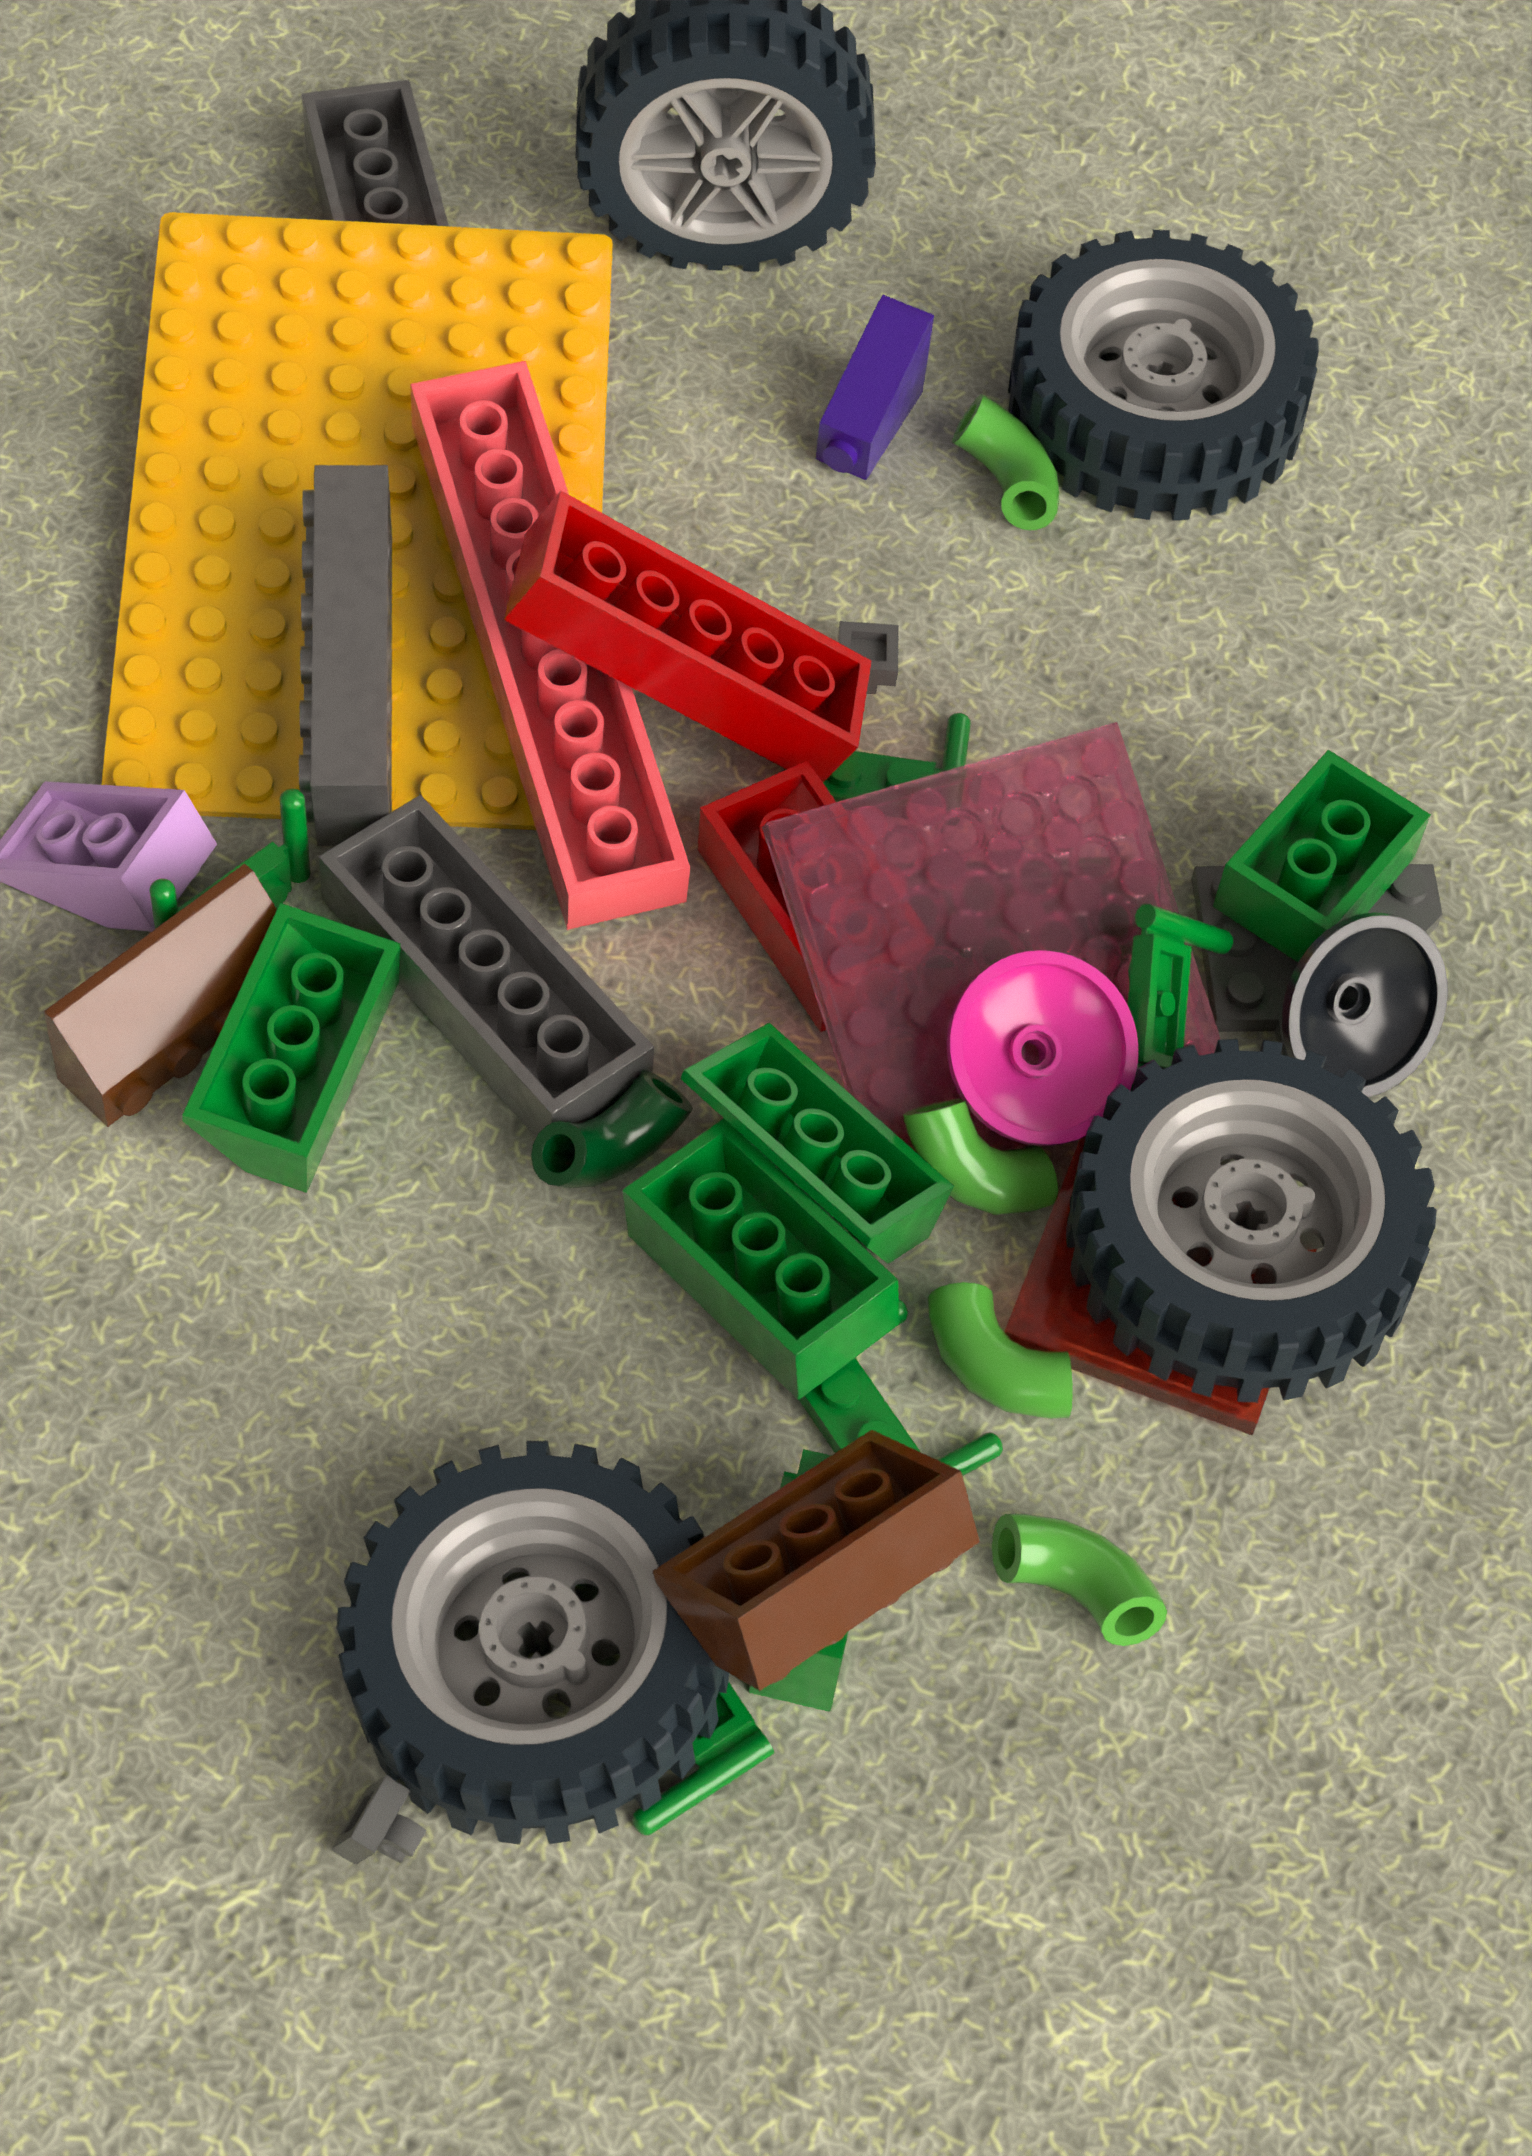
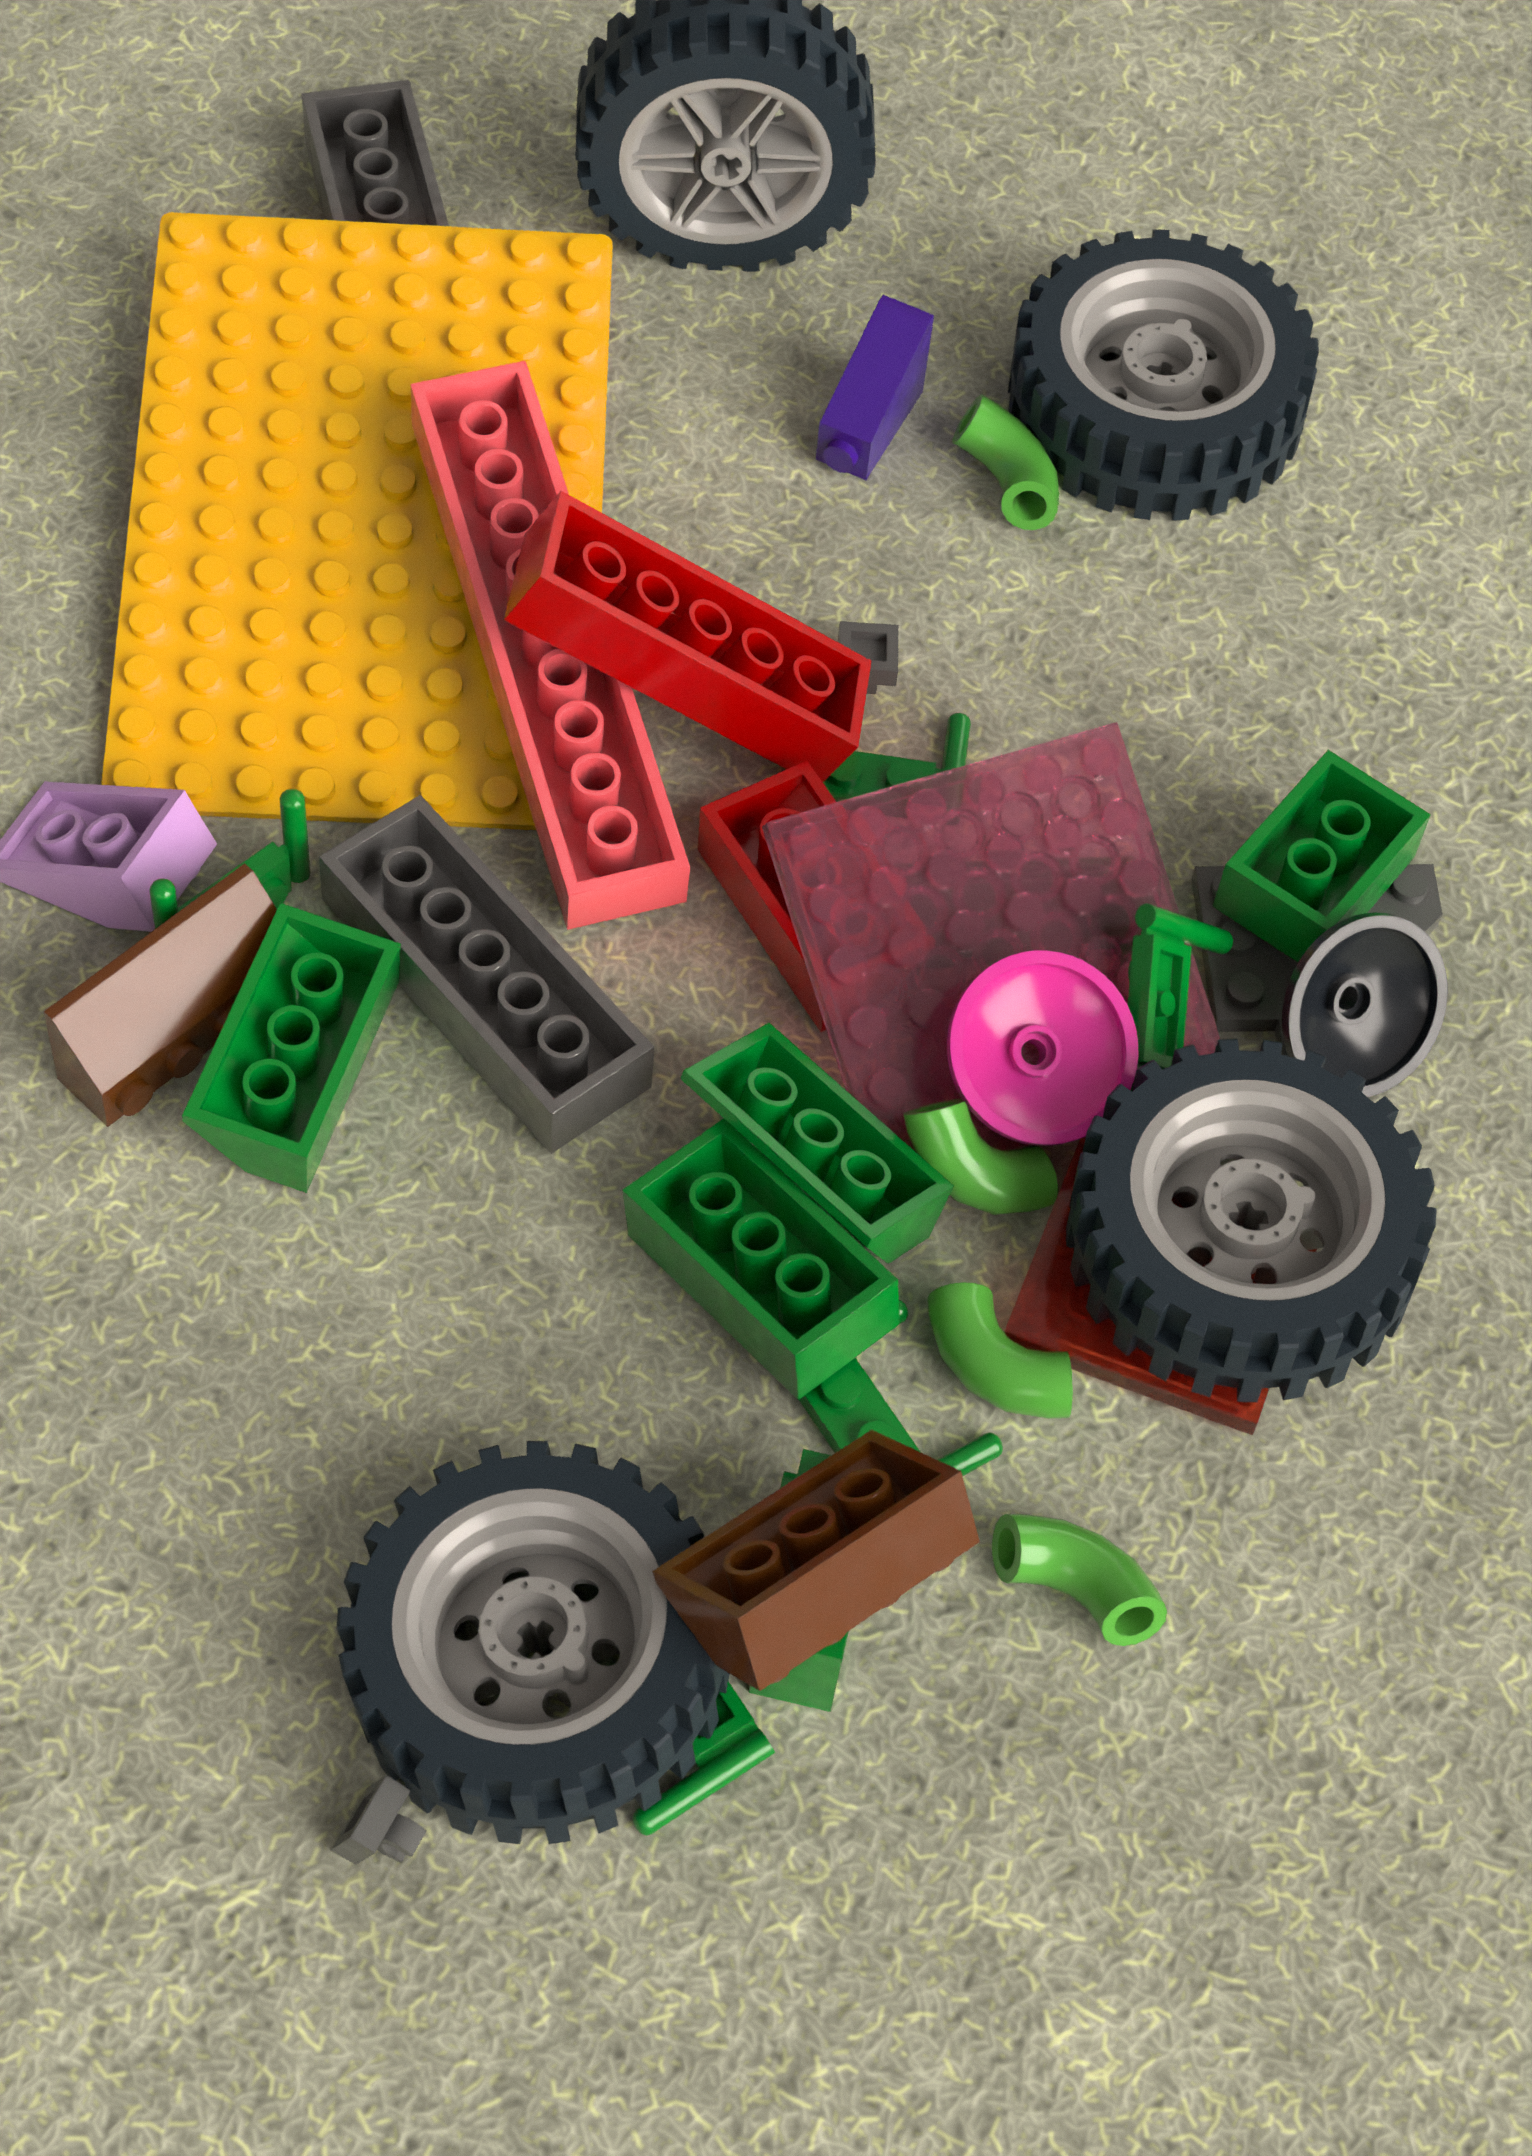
flat silver brick [299,465,392,846] -> none
dark green cylinder [531,1070,693,1188] -> none

